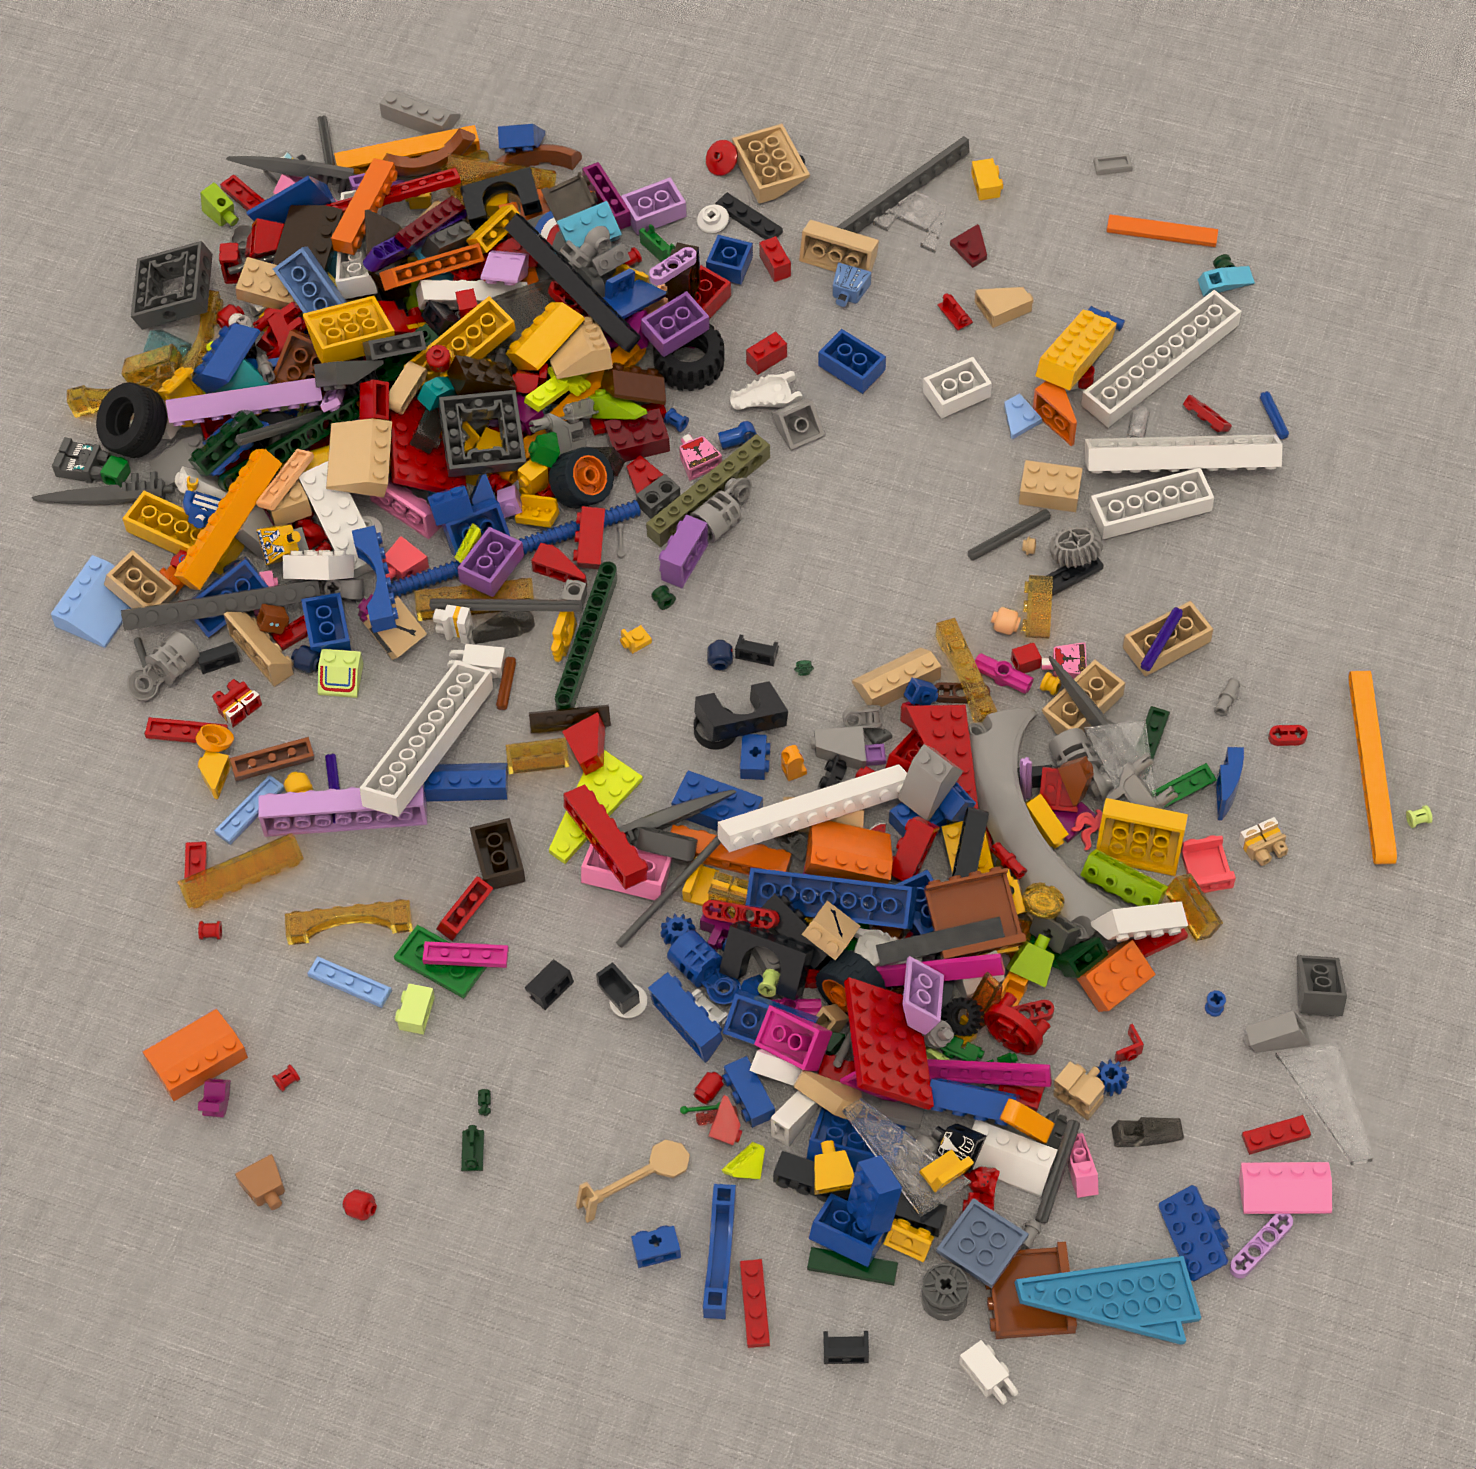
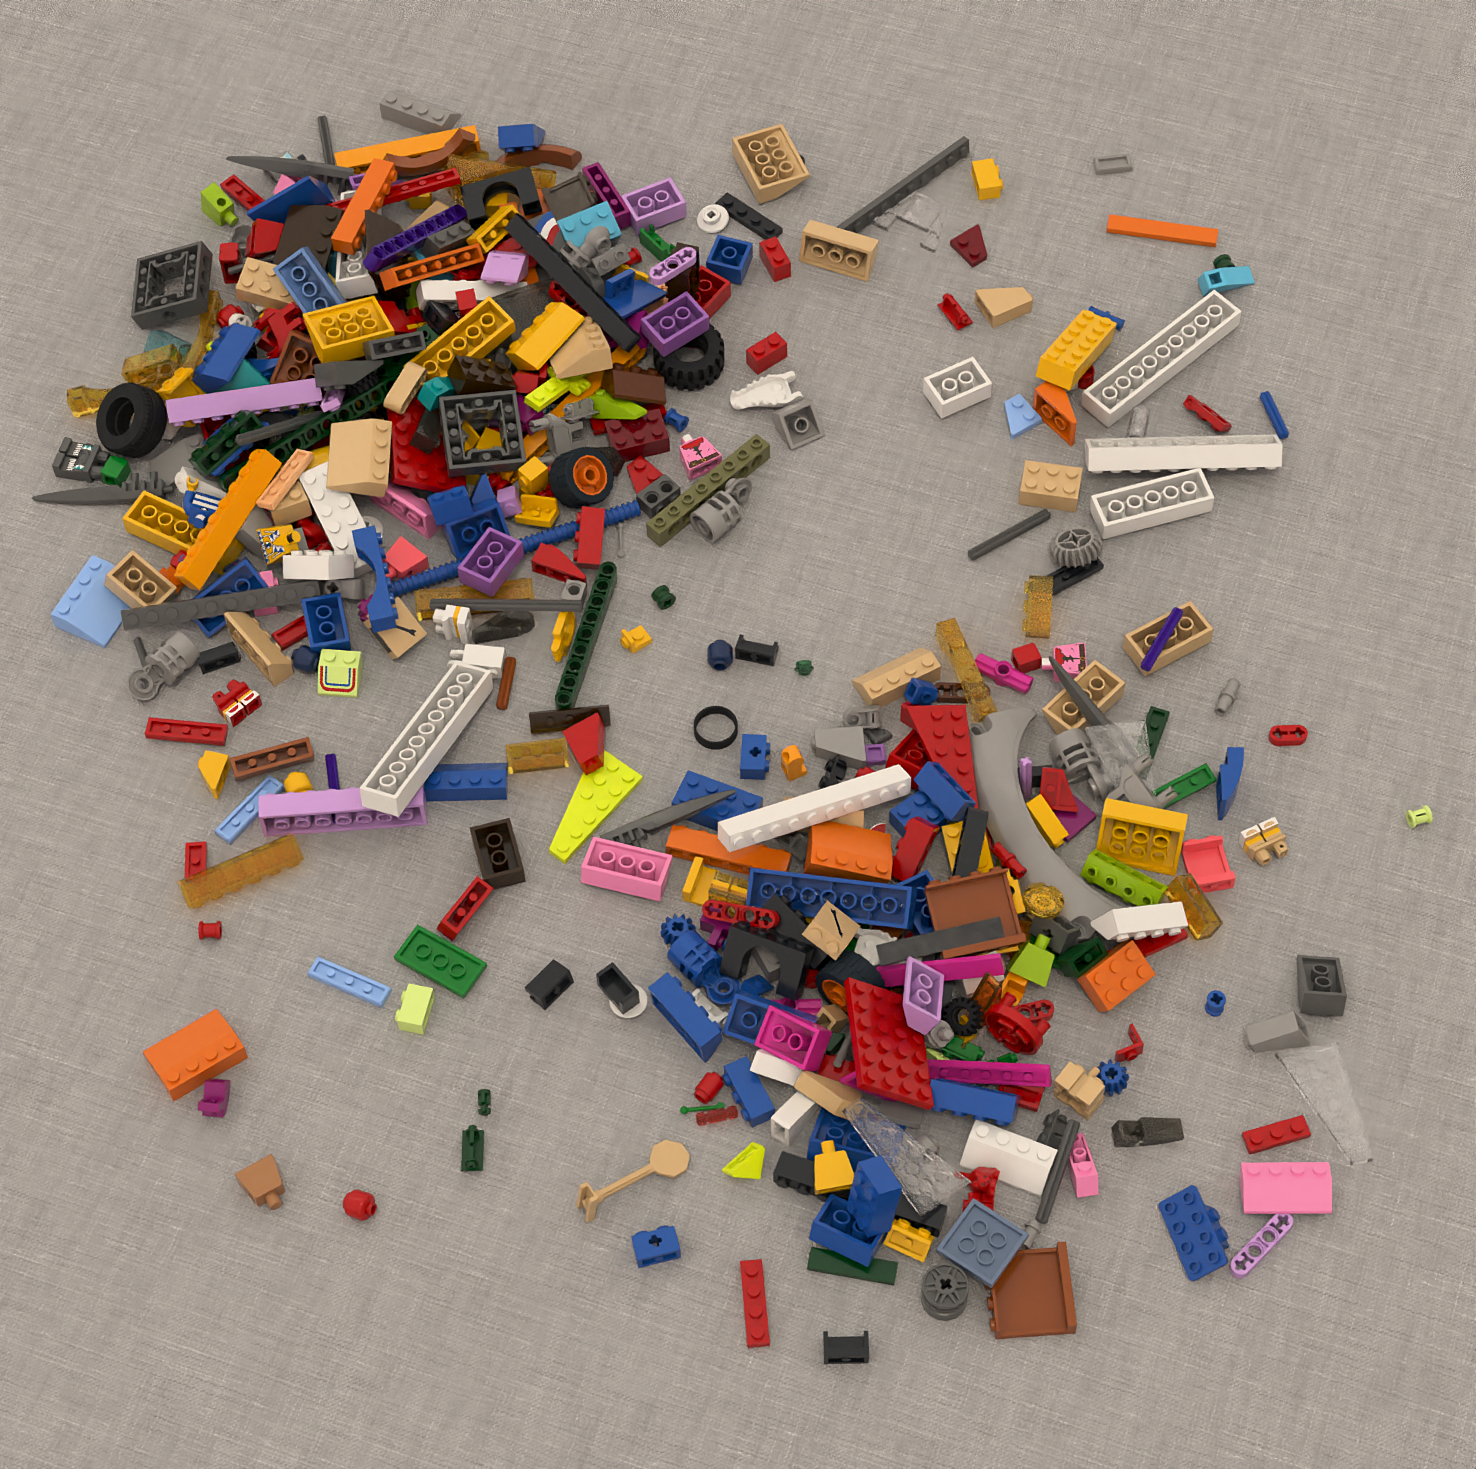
light orange hat [196,724,234,752] -> none
light grey axle [256,354,275,382] -> none
dark orange brick [256,604,289,634] -> none
red bush [272,1064,300,1092] -> none
clear yellow arch [285,899,413,945] -> none
red piece [360,379,389,420] -> none
dark red plate [395,195,465,250] -> none
dark pink plate [423,941,509,968] -> none
red head [426,345,452,373] -> none
neon yellow slope [454,523,481,563] -> none
green slope [528,432,560,468] -> none
red brick [563,784,648,890] -> none
dark grey piece [616,835,721,948] -> none
dark grey beam [636,827,698,861] -> none
medium lavender brick [659,514,708,588] -> none
black arch [694,681,788,742] -> none
blue arch [703,1184,736,1319] -> none
red dish [706,140,738,176] -> none
slope [708,1095,742,1146] -> none
blue piece [718,421,757,449] -> none
yellowish green bush [757,969,780,997] -> none
blue brick [818,329,886,394] -> none
medium blue torso [833,262,871,307] -> none
light grey slope [898,744,963,821] -> none
yellow panel [919,1149,974,1192] -> none
black torso [932,1124,987,1176] -> none
white hinge [959,1340,1019,1405] -> none
light nougat head [991,607,1021,635] -> none
light orange beam [999,1098,1055,1144] -> none
dark azure wing [1014,1256,1201,1345] -> none
tan plate [1022,536,1036,555] -> none
yellow wheel [1040,672,1062,696] -> none
dark orange slope [1058,756,1094,806] -> none
coral piece [1071,809,1103,851] -> none
light orange beam [1349,671,1397,864] -> none

